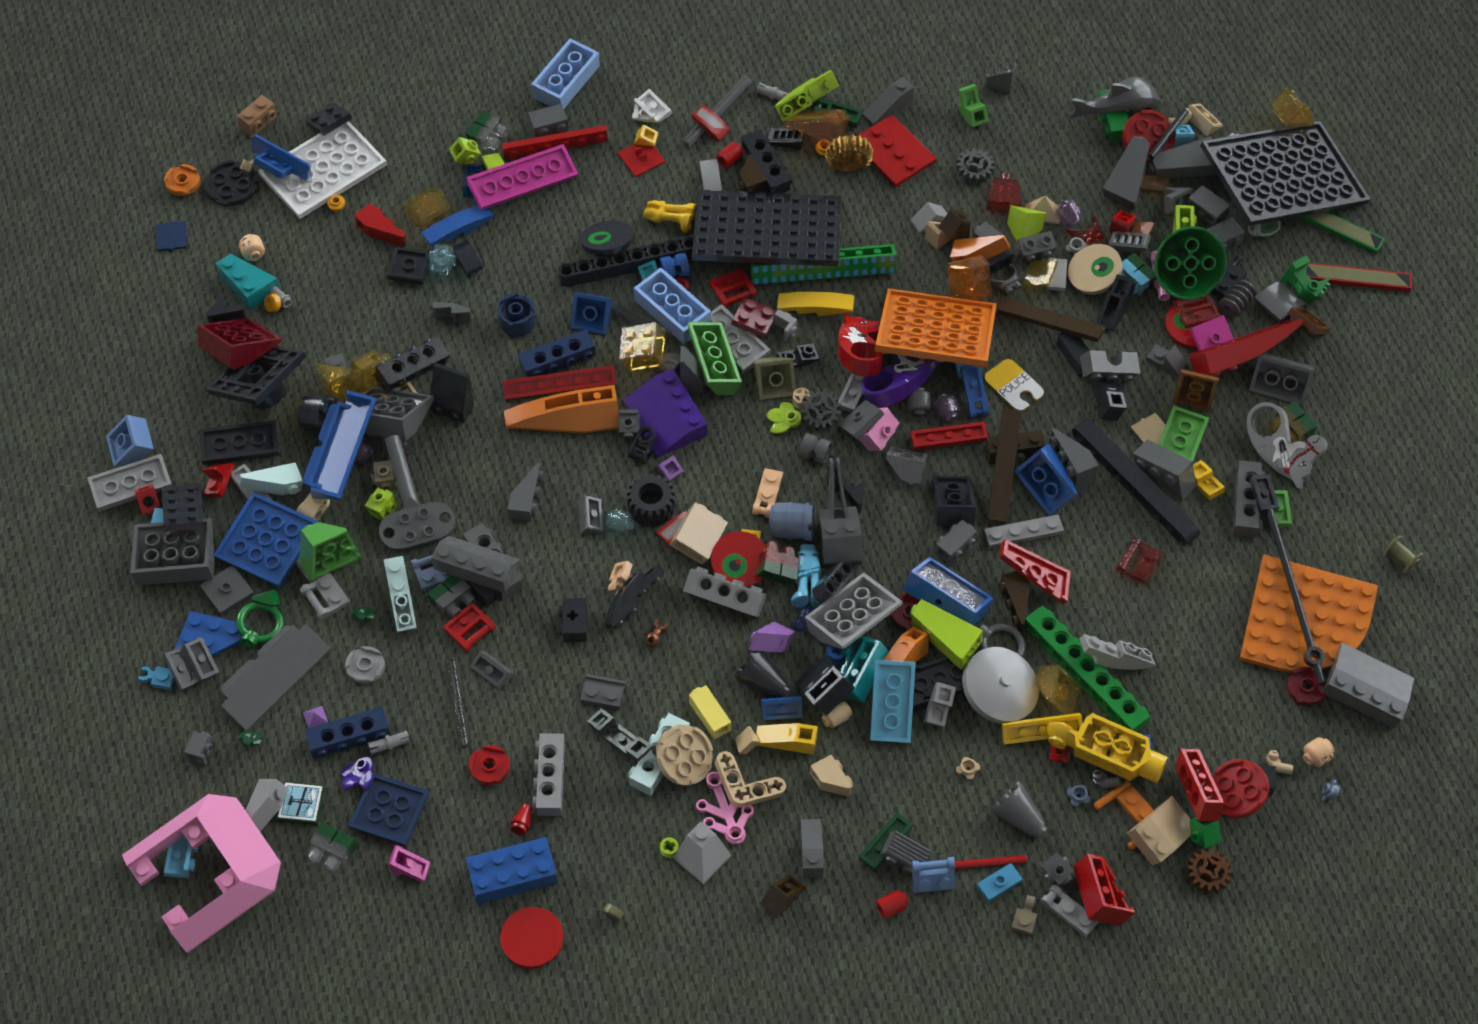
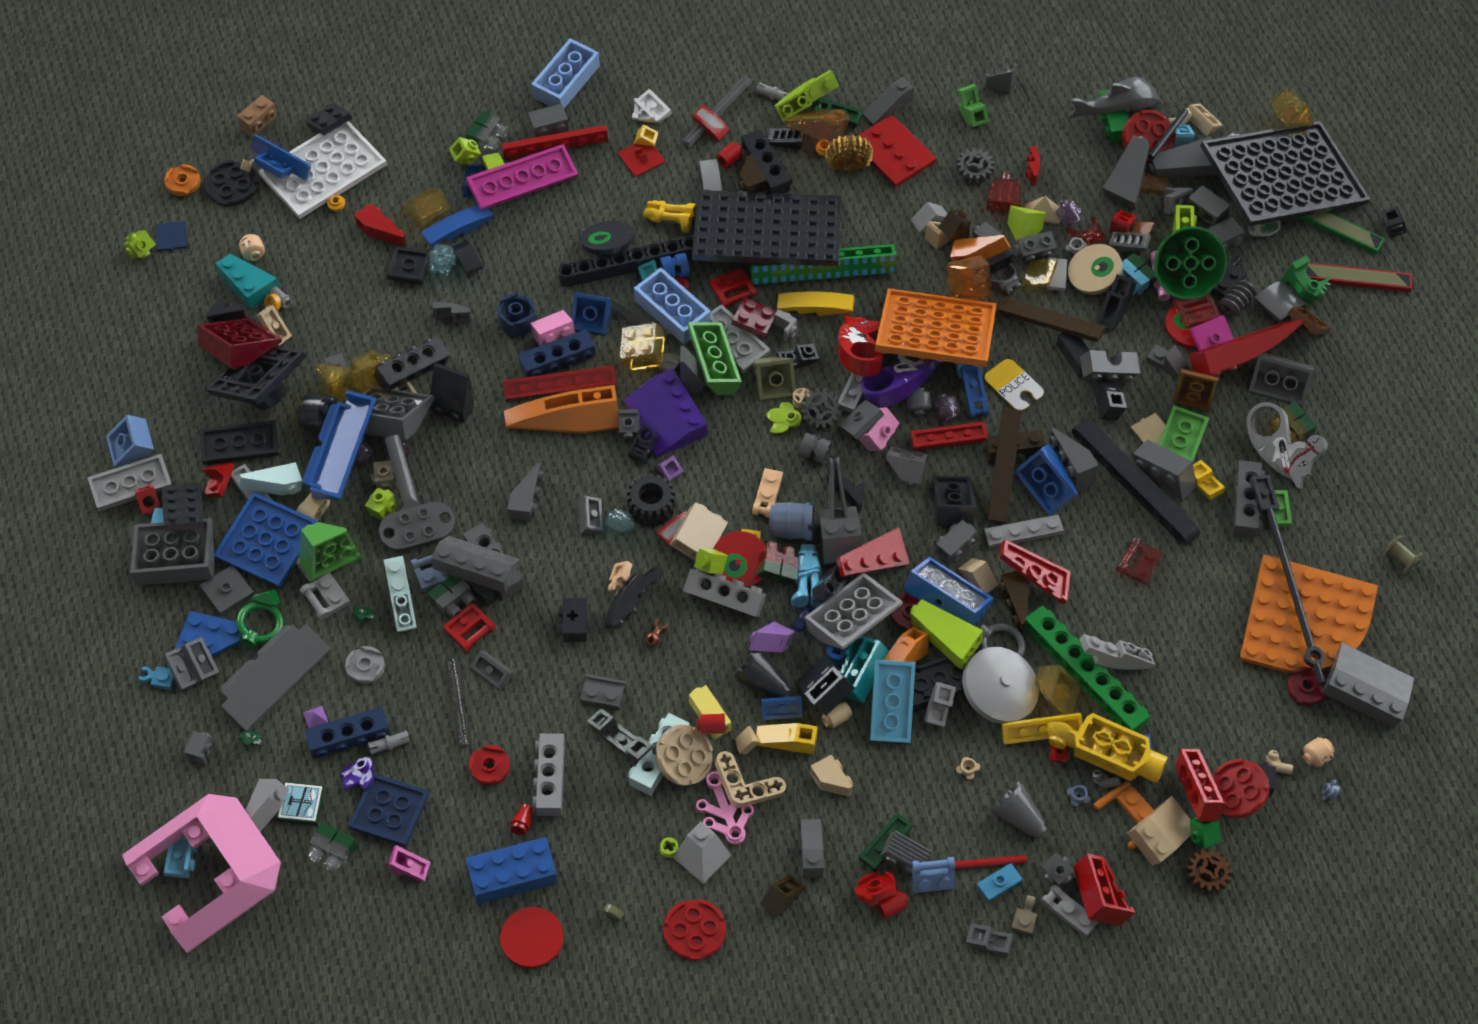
none -> lime brick [123,230,156,259]
none -> tan slope [256,305,292,346]
none -> bright pink brick [530,310,575,346]
none -> red tile [663,899,726,960]
none -> lime brick [694,548,728,574]
none -> red brick [697,713,726,735]
none -> wing [836,527,910,577]
none -> red plate [854,872,897,906]
none -> tan slope [958,558,998,594]
none -> dark grey slope [966,923,1014,956]
none -> red slope [1025,146,1040,186]
none -> black brick [1381,206,1407,238]

